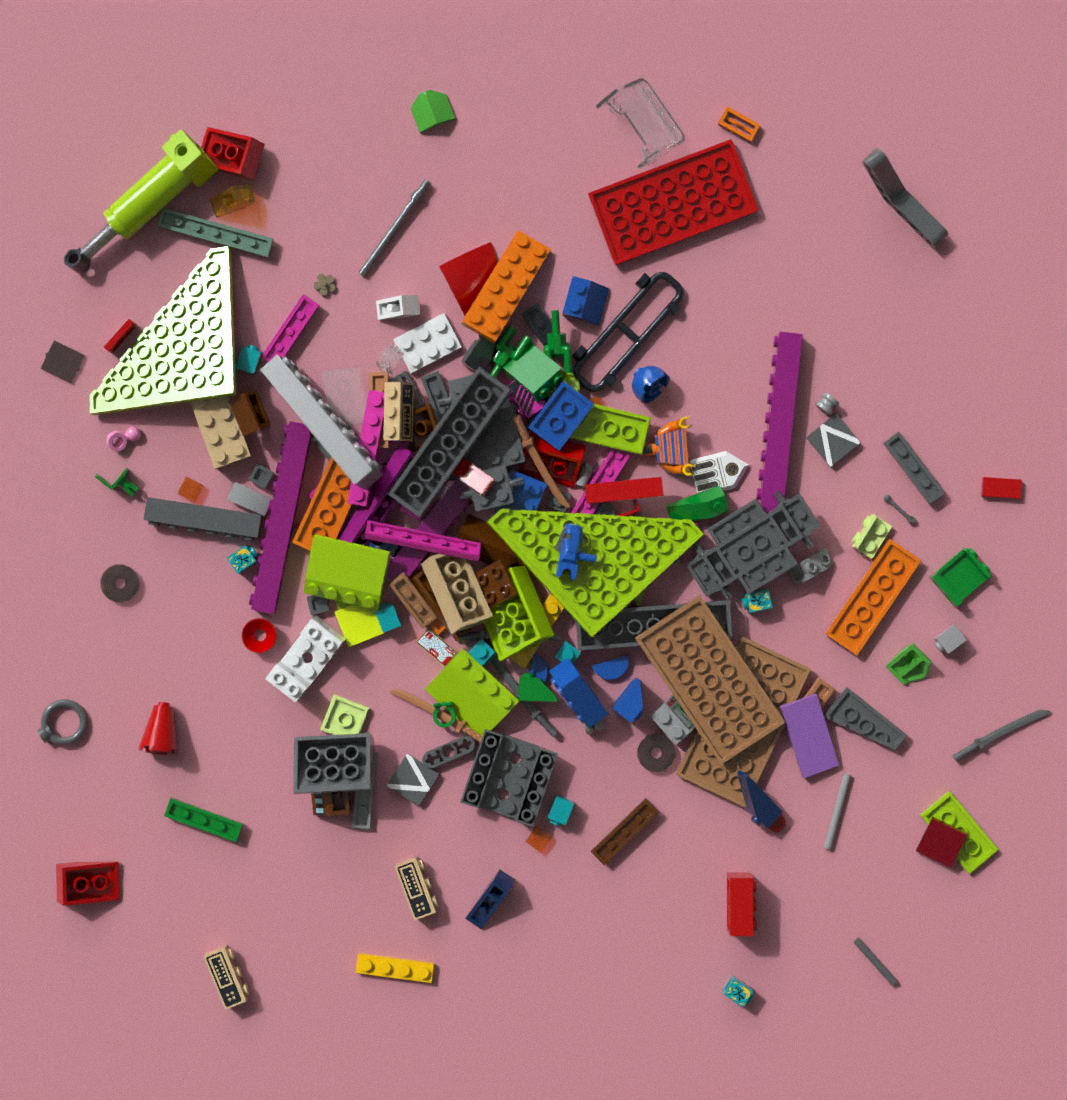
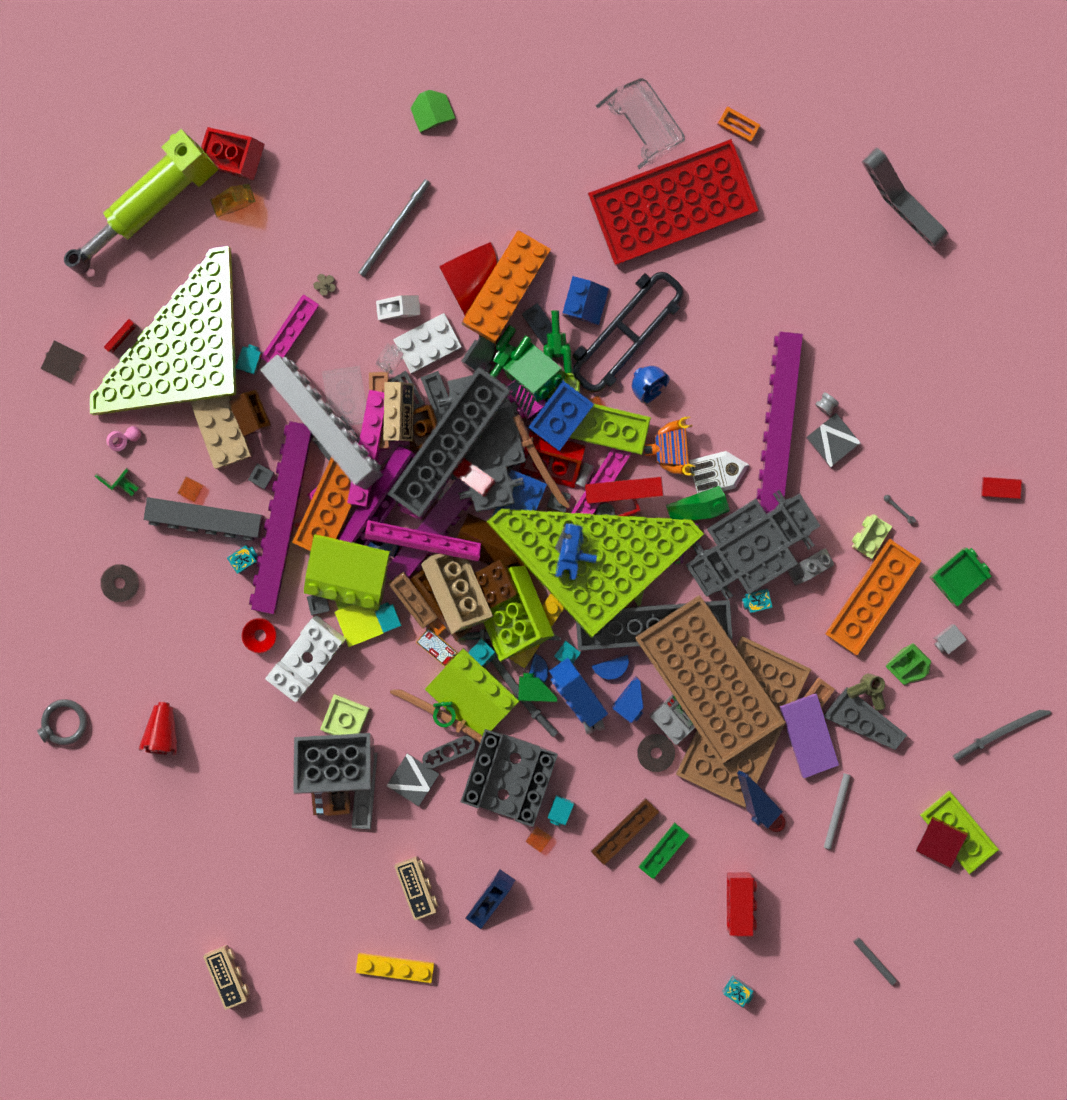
red slope [56,861,120,906] -> none
sand green plate [157,208,274,258] -> none
green plate [164,797,243,842] -> none
light grey slope [227,482,272,516] -> none
dark grey plate [883,432,945,504] -> none
none -> green plate [638,822,689,879]
none -> olive axle [847,673,886,711]

